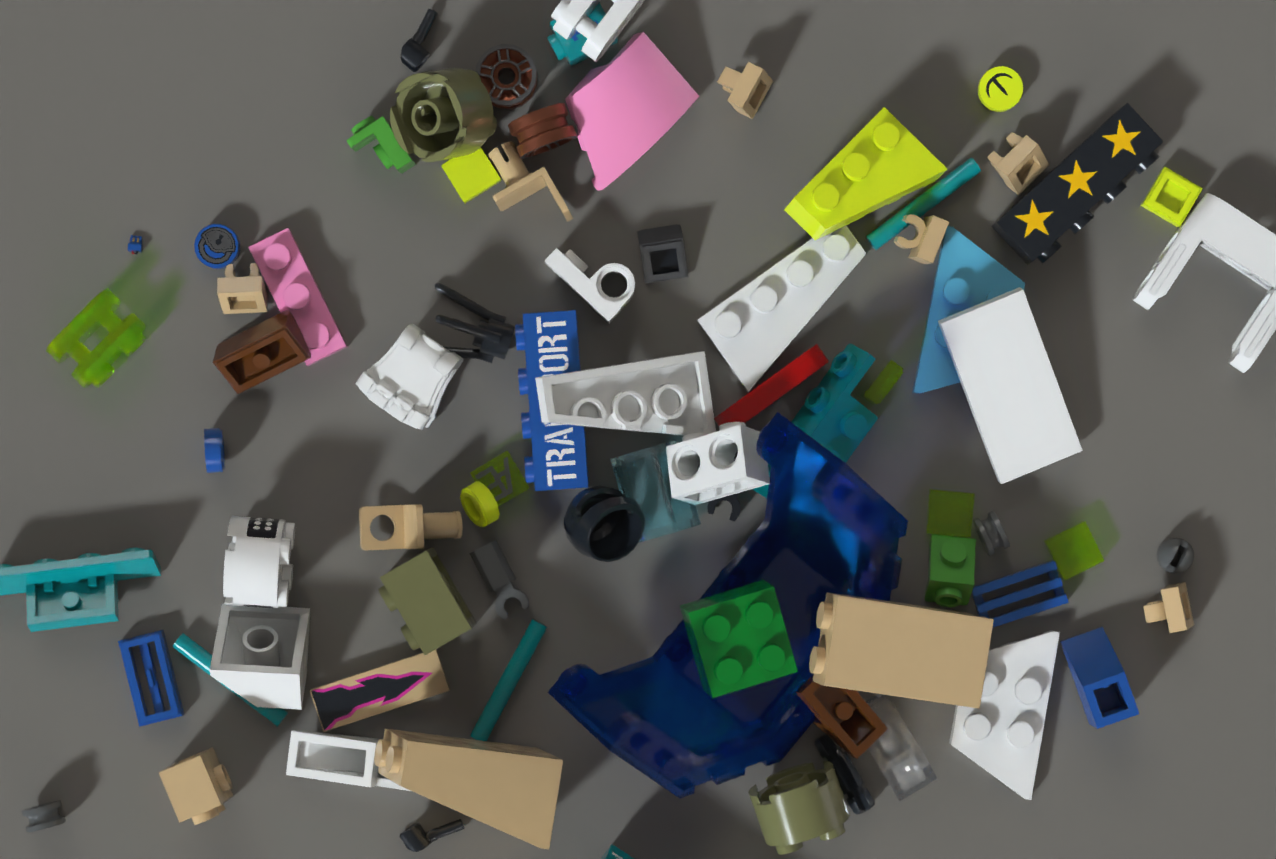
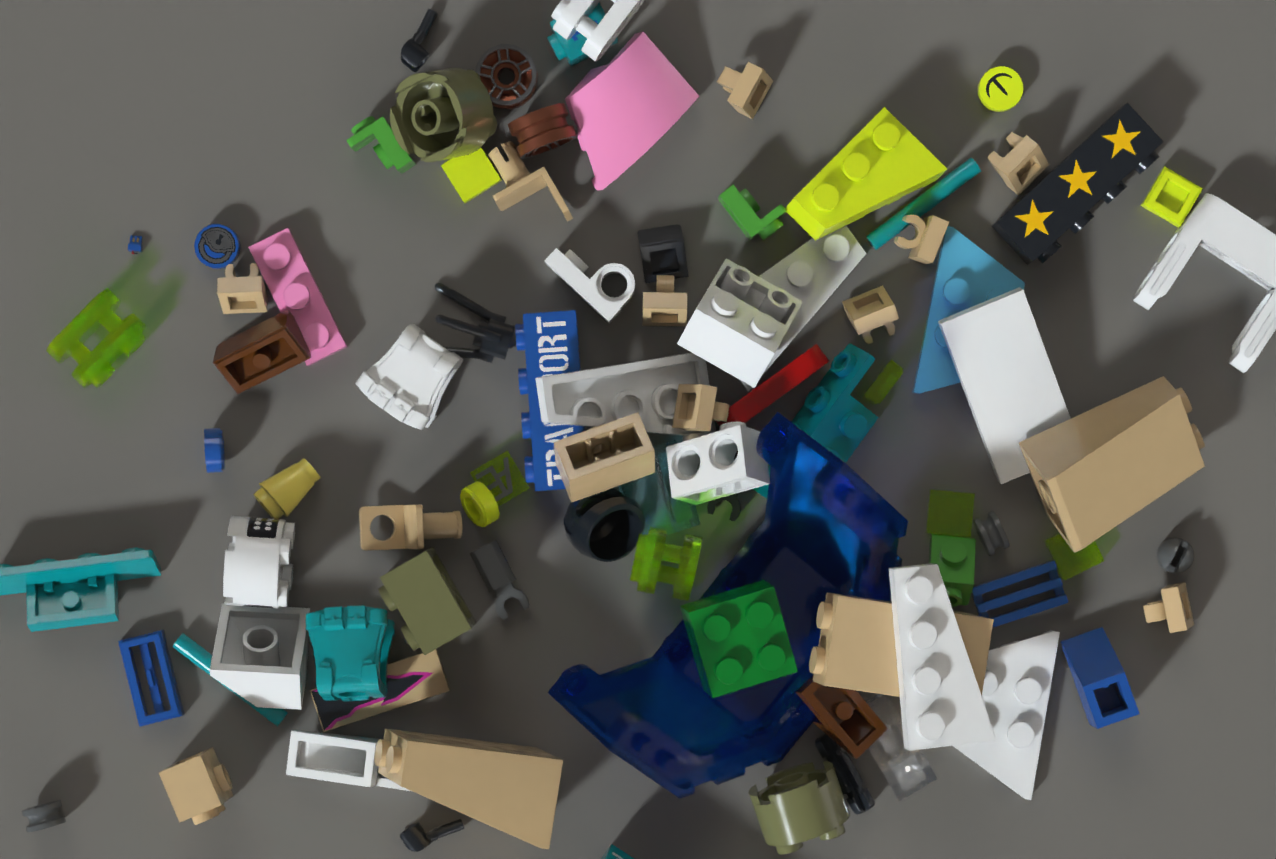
teal bar [470,619,547,741] -> none
none -> light yellow cone [253,458,321,519]
none -> teal piece [306,605,395,701]
none -> tan brick [554,412,655,503]
none -> clear neon green brick [630,526,703,602]
none -> tan tile [642,275,687,326]
none -> tan tile [672,384,729,431]
none -> white slope [677,258,803,388]
none -> bright green bracket [718,184,787,241]
none -> tan tile [842,285,899,345]
none -> white wing [889,563,997,751]
none -> tan slope [1019,376,1205,553]

